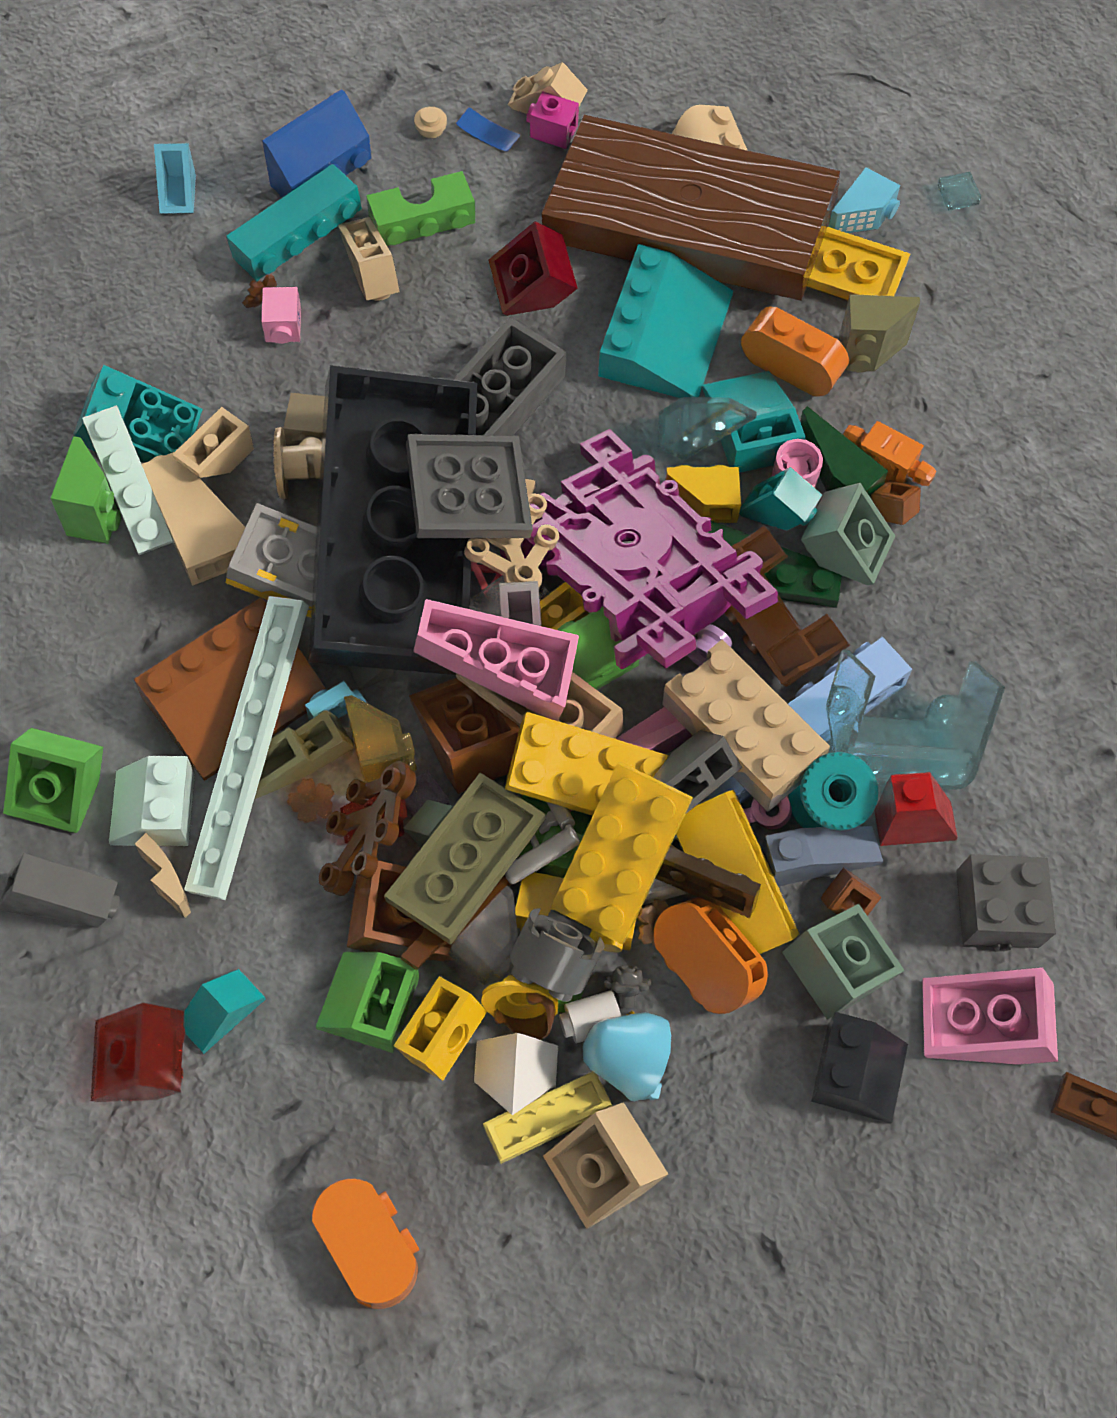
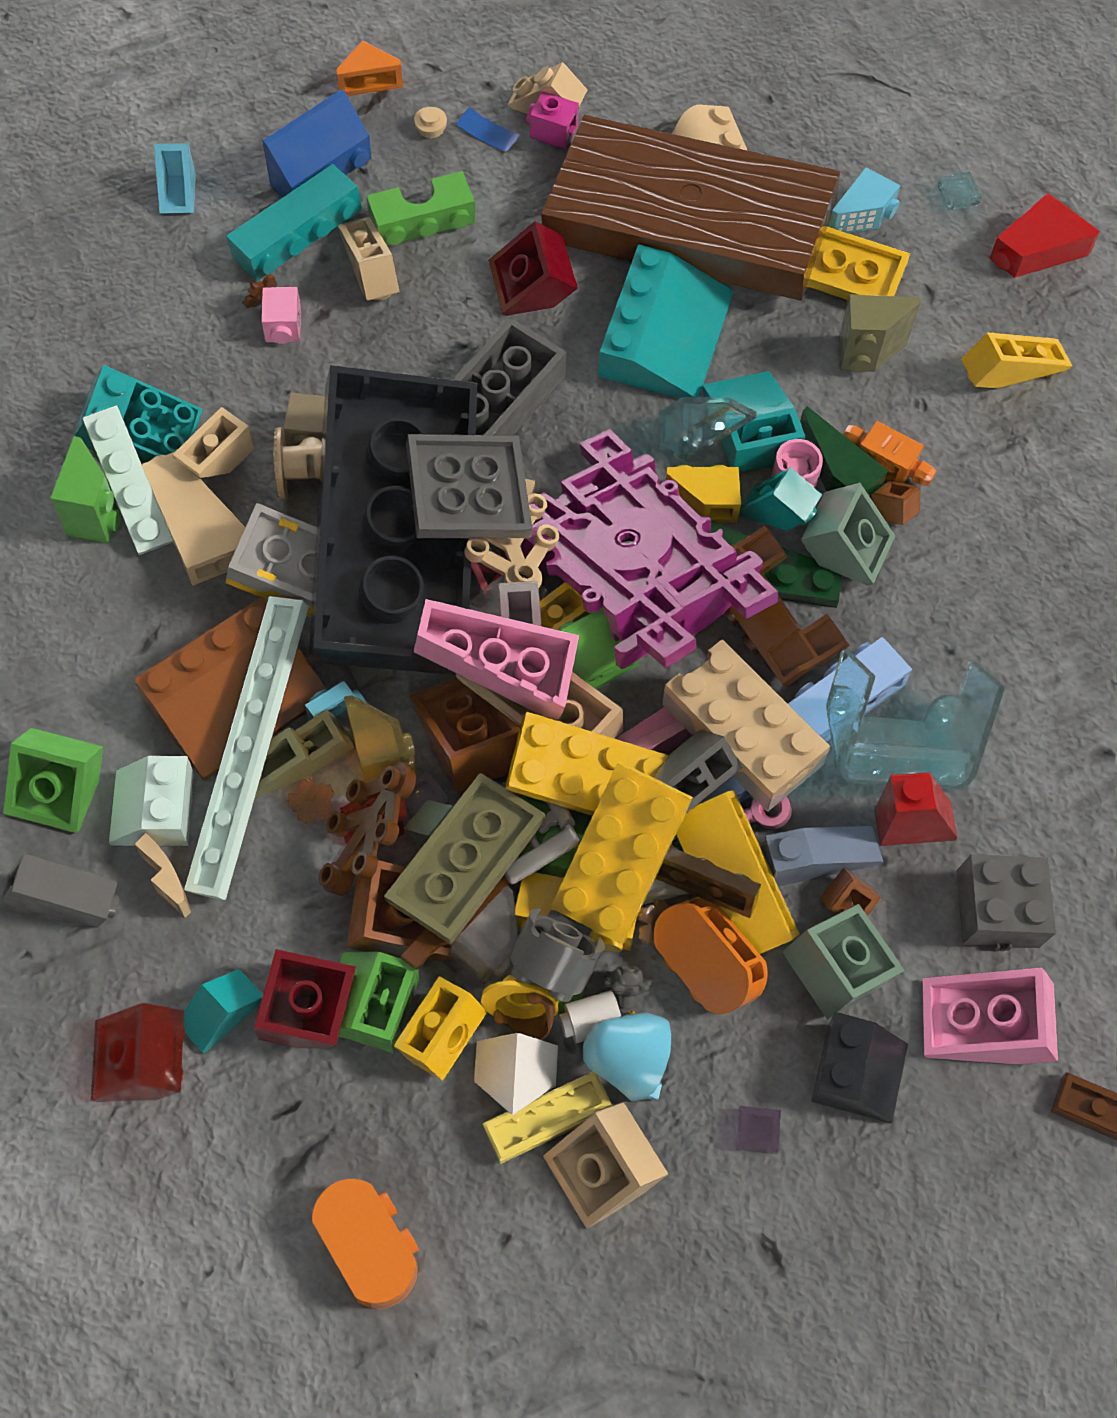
lavender wheel [687,624,732,666] -> none
orange brick [741,307,849,396] -> none
teal hose [788,752,879,830] -> none
none -> dark red slope [254,949,356,1048]
none -> orange slope [336,40,403,96]
none -> clear purple tile [736,1106,781,1154]
none -> yellow slope [961,332,1072,388]
none -> red slope [989,193,1100,278]

